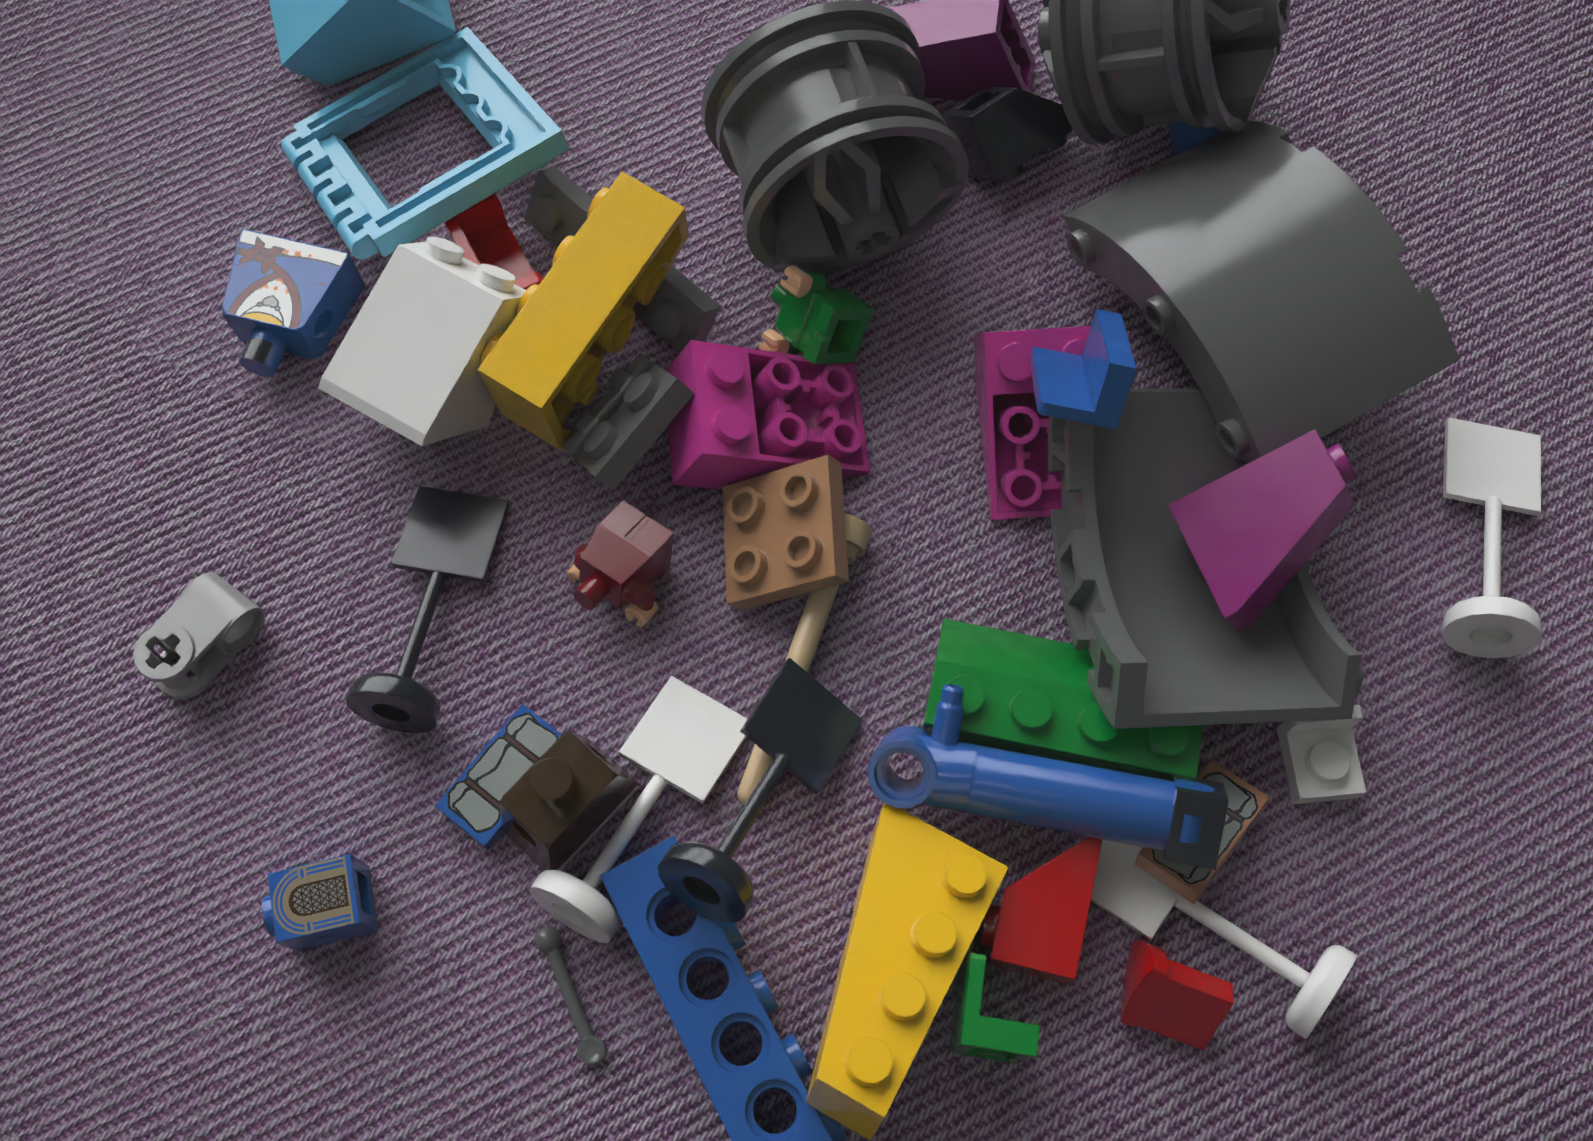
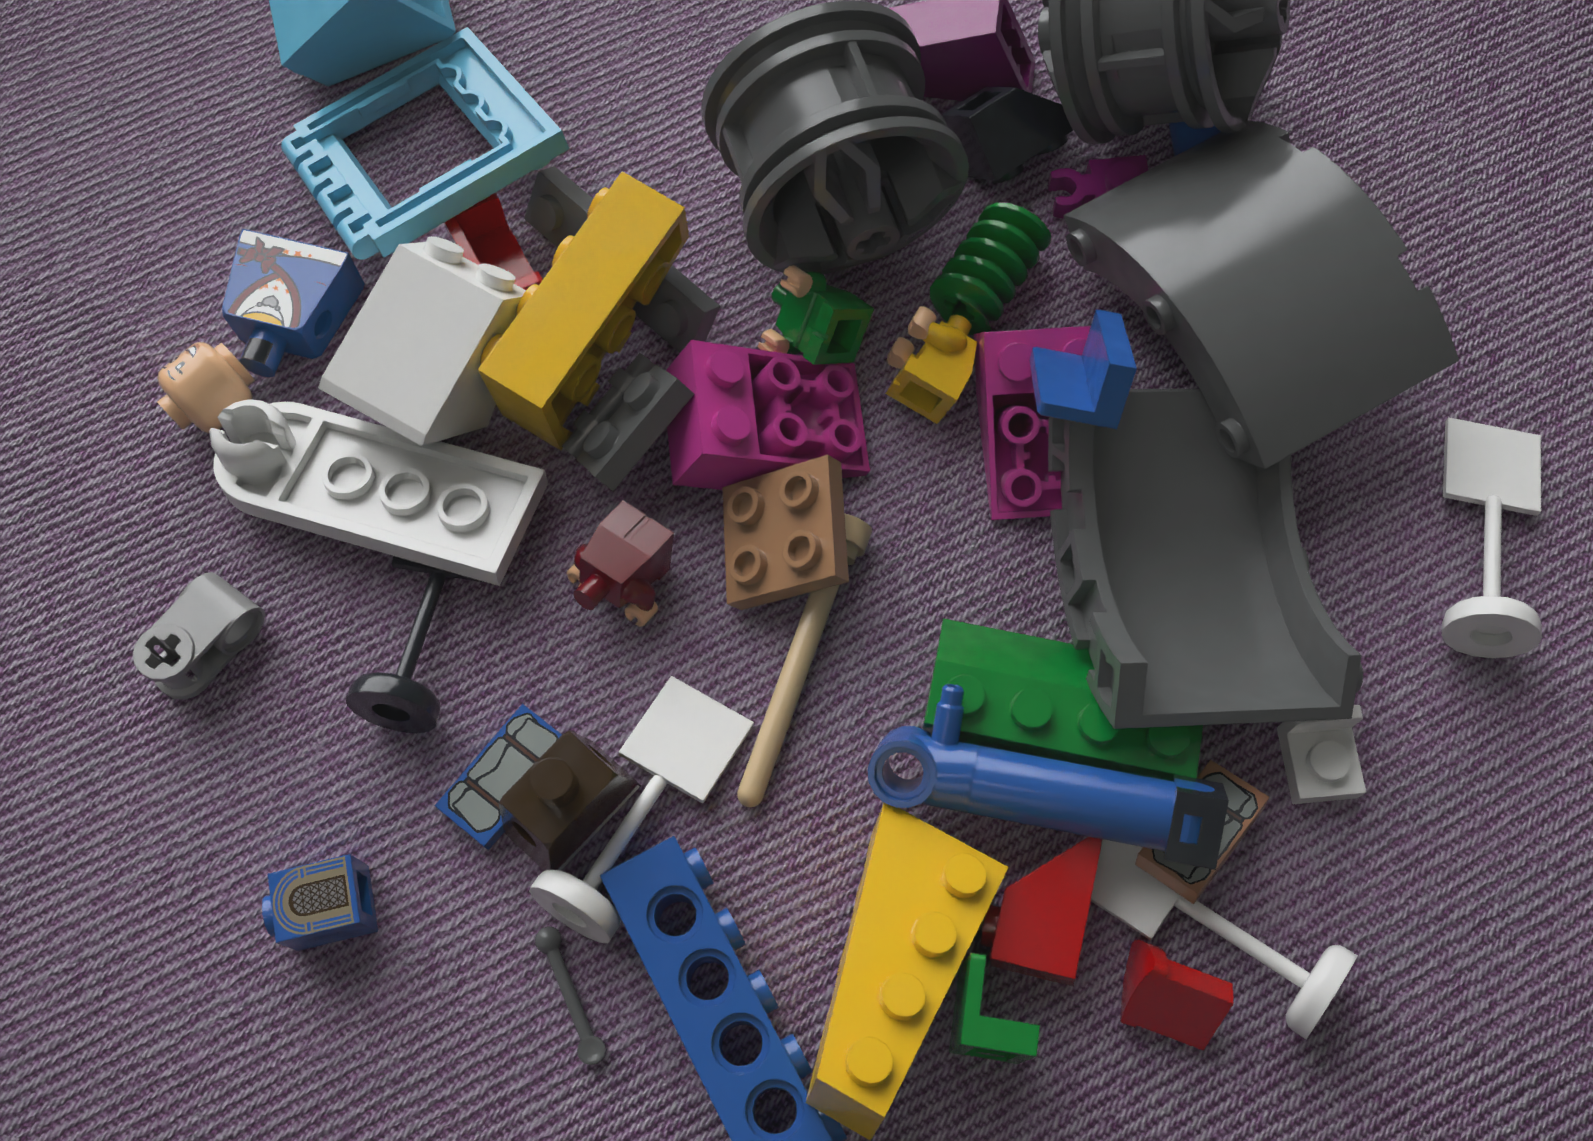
black piece [658,658,862,923] -> none
magenta slope [1168,429,1358,633] -> none
none -> light nougat head [157,342,255,433]
none -> white plate [209,399,548,586]
none -> yellow piece [885,306,977,424]
none -> green piece [930,202,1051,336]
none -> magenta plate [1047,155,1149,218]

